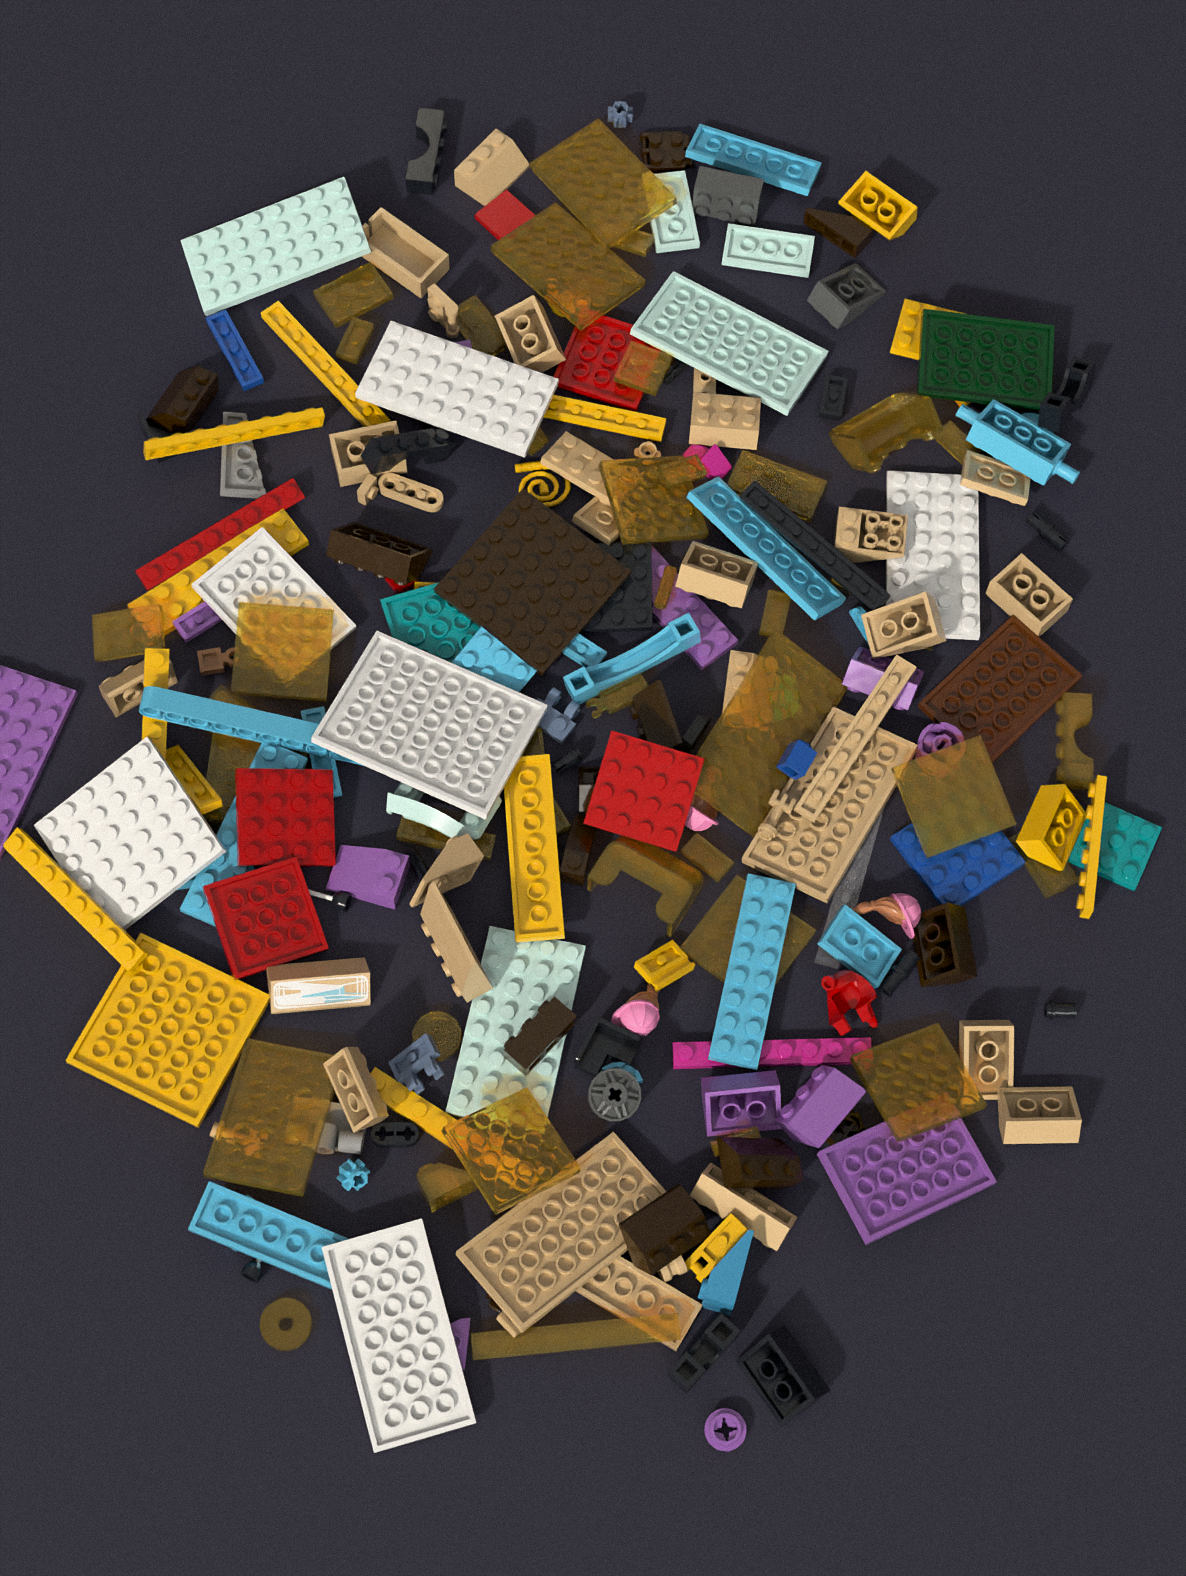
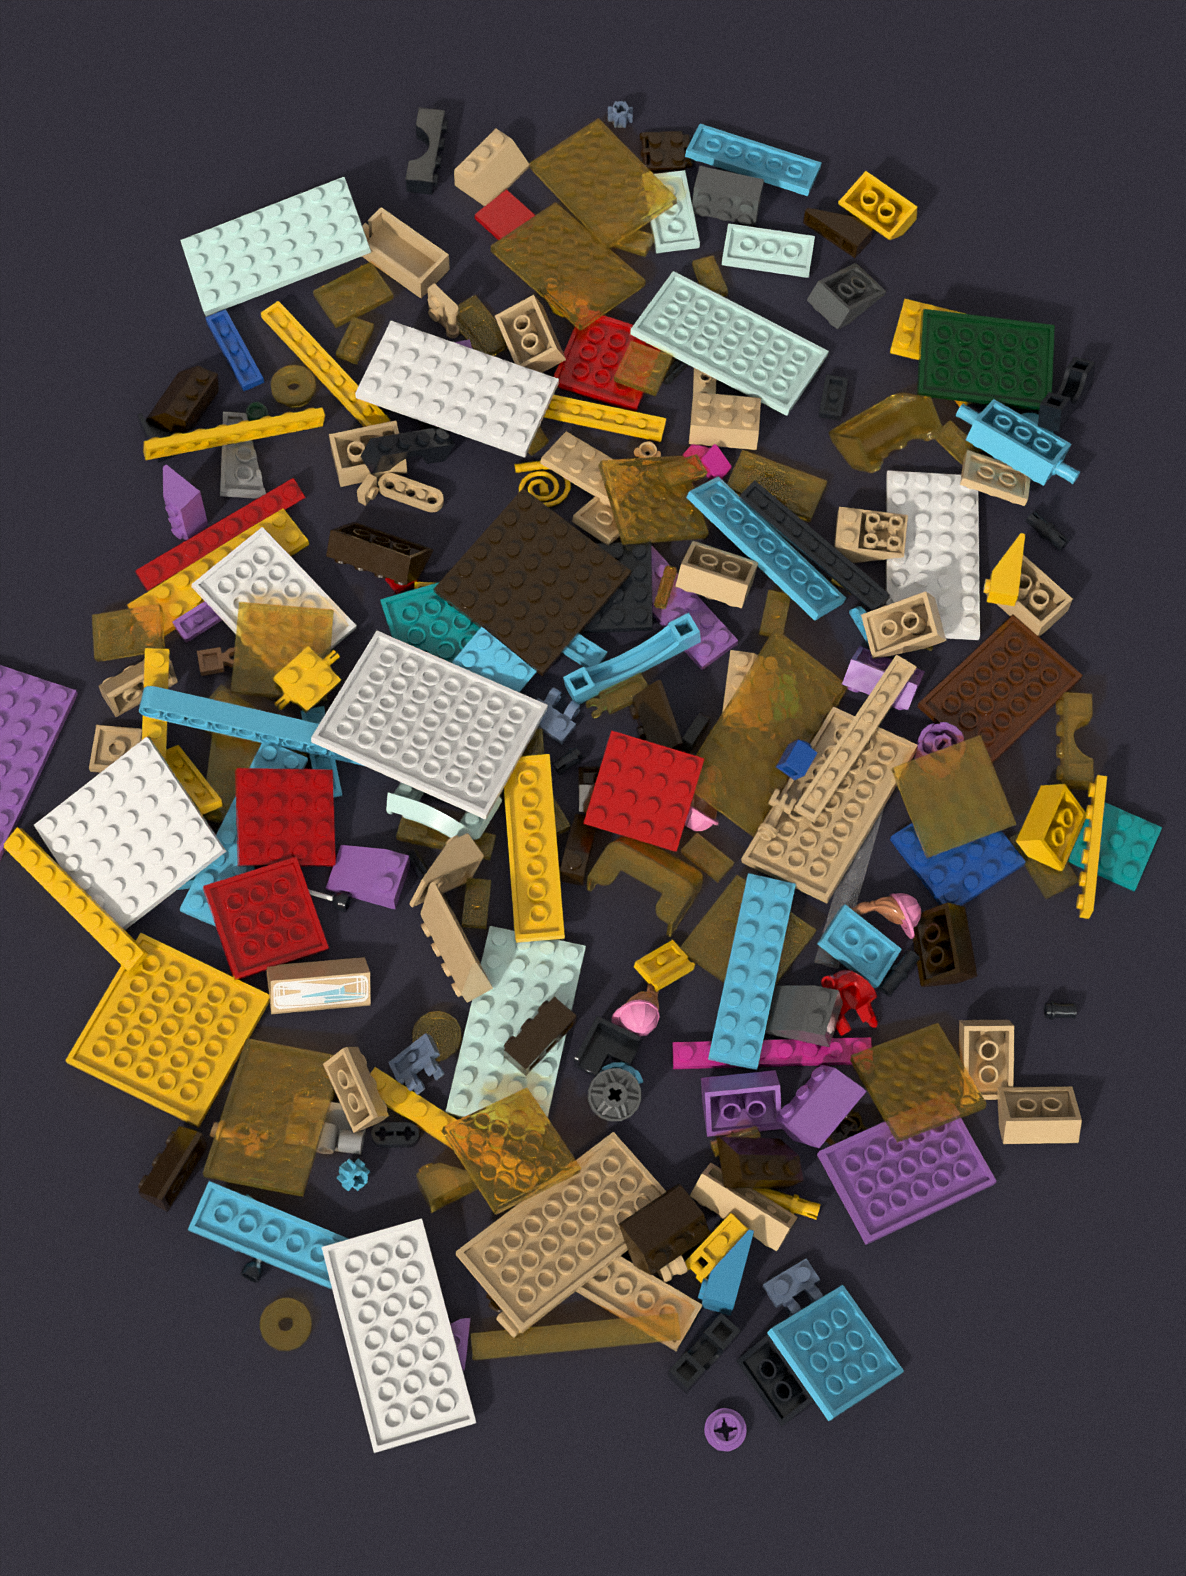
none -> tan tile [89,725,142,773]
none -> dark brown slope [138,1126,208,1212]
none -> medium lavender slope [163,465,208,540]
none -> clear green plate [245,402,268,421]
none -> clear yellow tile [271,365,316,408]
none -> yellow plate [273,646,341,713]
none -> clear yellow plate [462,878,491,929]
none -> clear yellow plate [692,255,728,297]
none -> yellow pin [752,1188,821,1220]
none -> sand blue plate [763,1258,823,1317]
none -> dark grey slope [765,985,843,1047]
none -> medium azure plate [767,1285,904,1421]
none -> yellow slope [983,533,1025,606]

